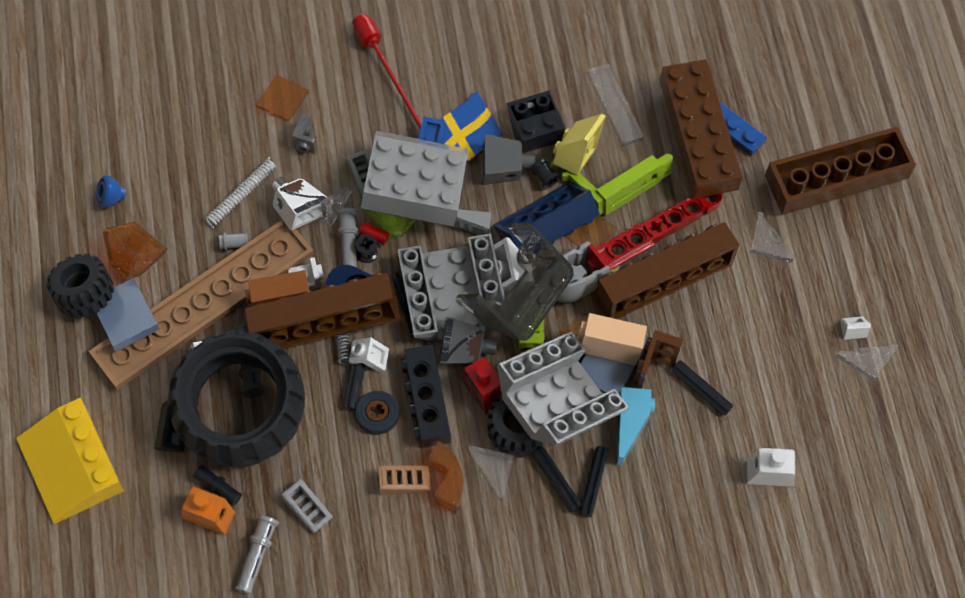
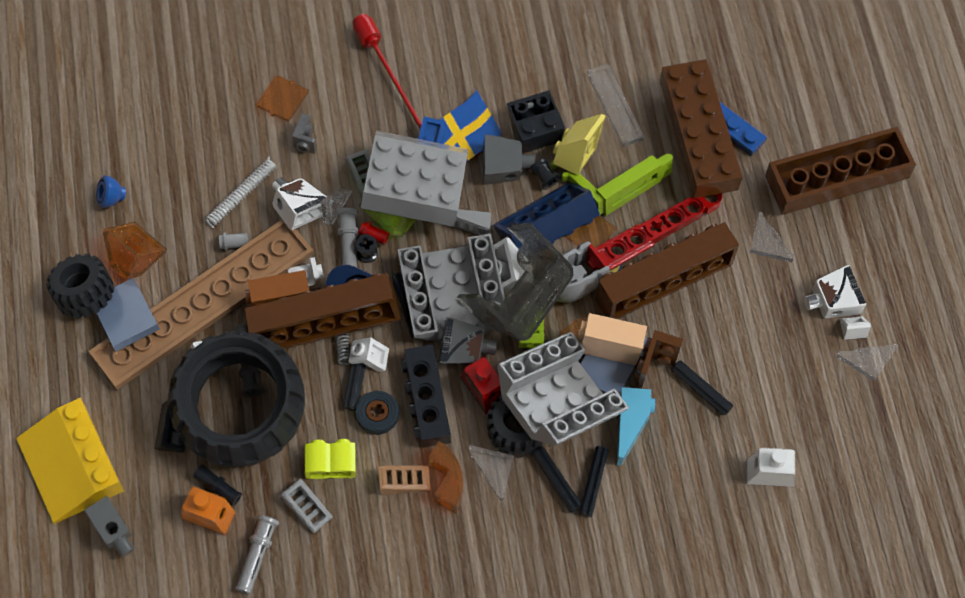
none -> dark grey torso [85,496,134,558]
none -> neon yellow brick [305,439,356,479]
none -> white torso [804,265,867,319]

